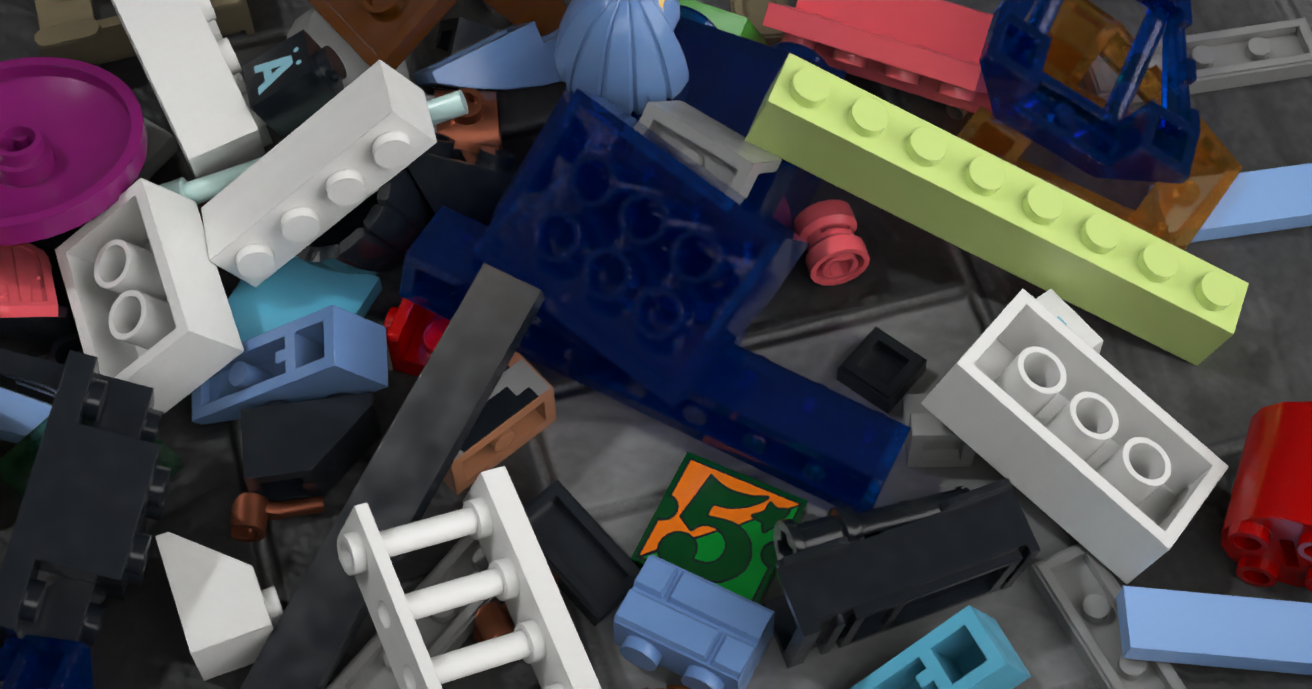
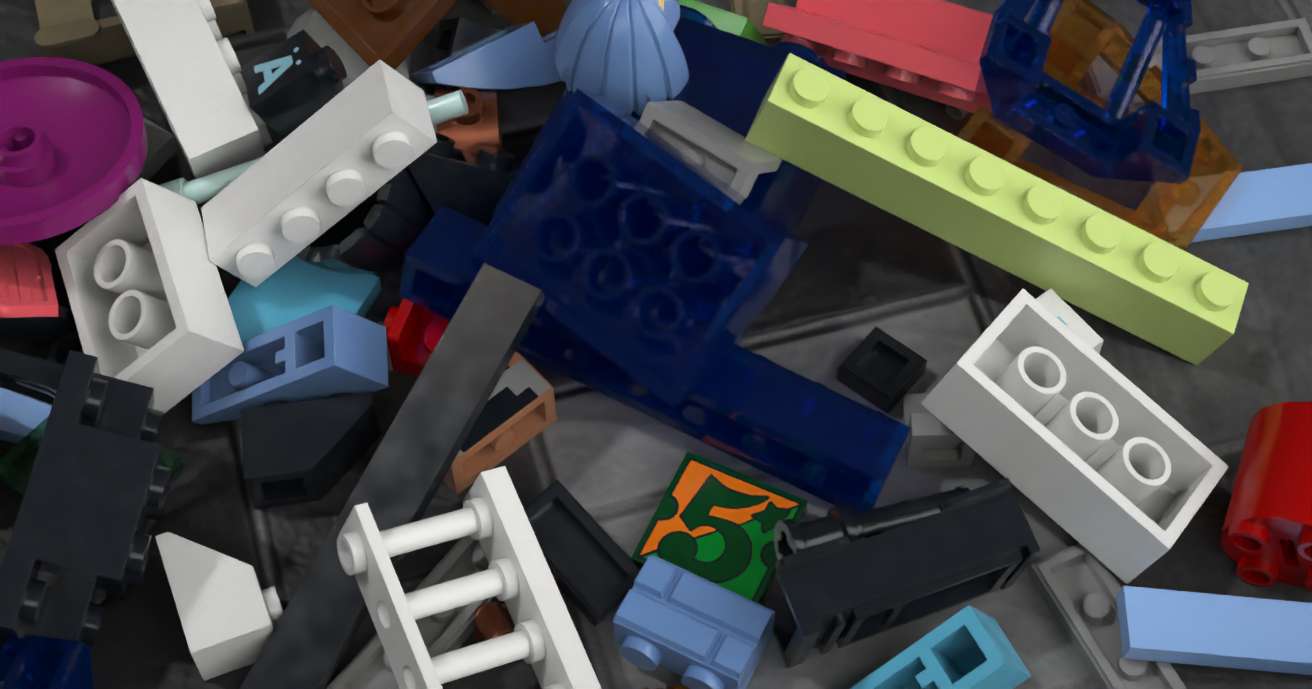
copper hand [230,492,324,542] -> none
coral wheel [793,199,870,286] -> none

